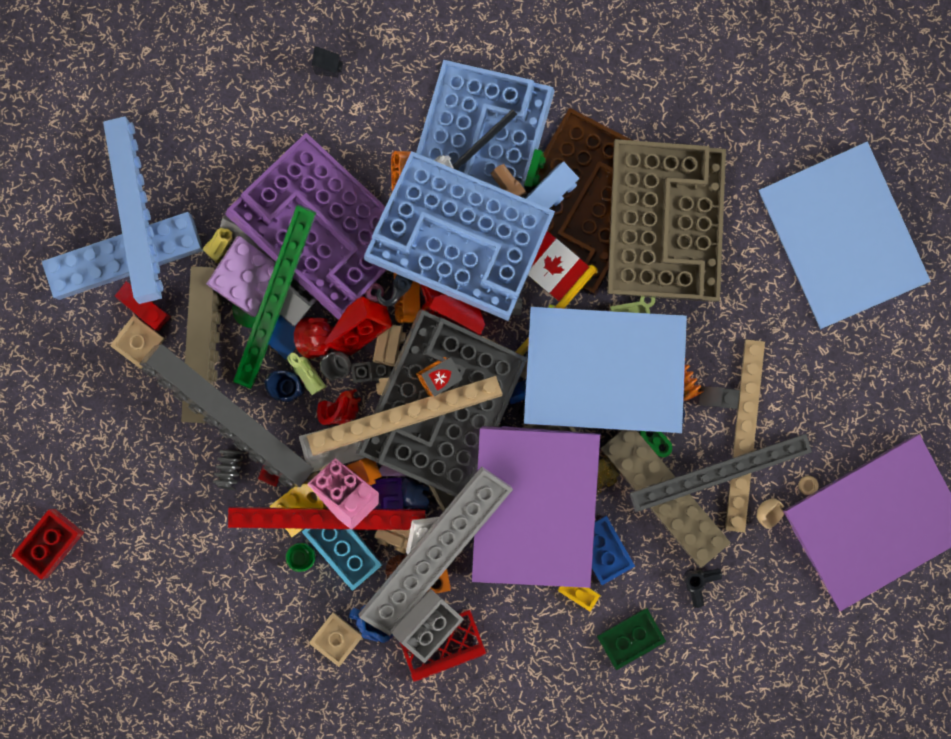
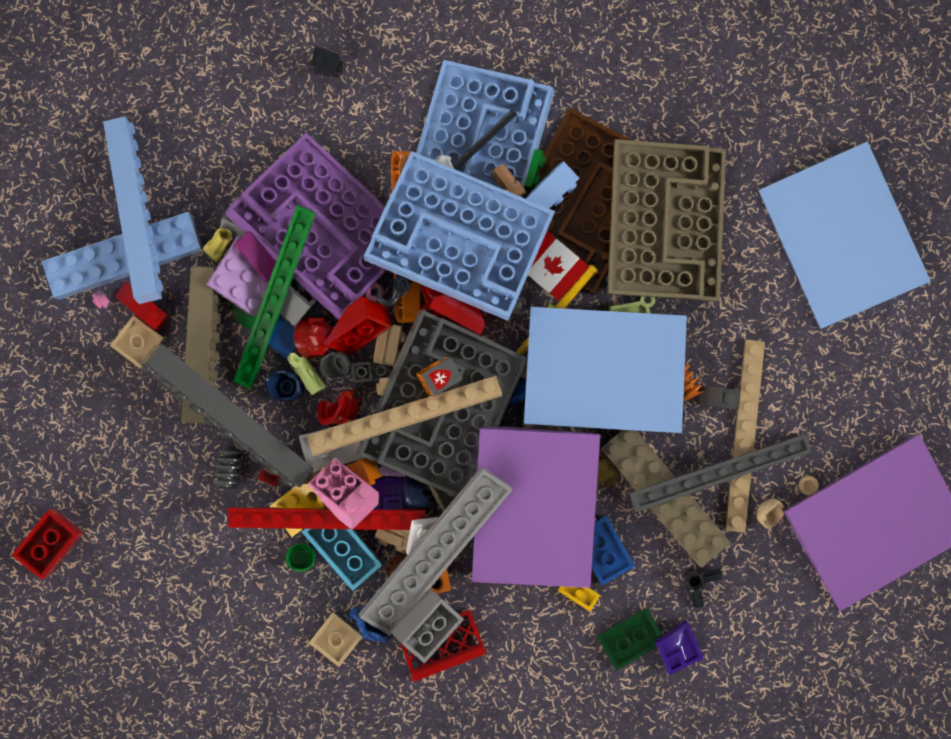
green plate [640,431,672,457] -> none
none -> bright pink plate [92,291,110,309]
none -> magenta tile [233,231,276,283]
none -> dark purple plate [654,620,704,675]

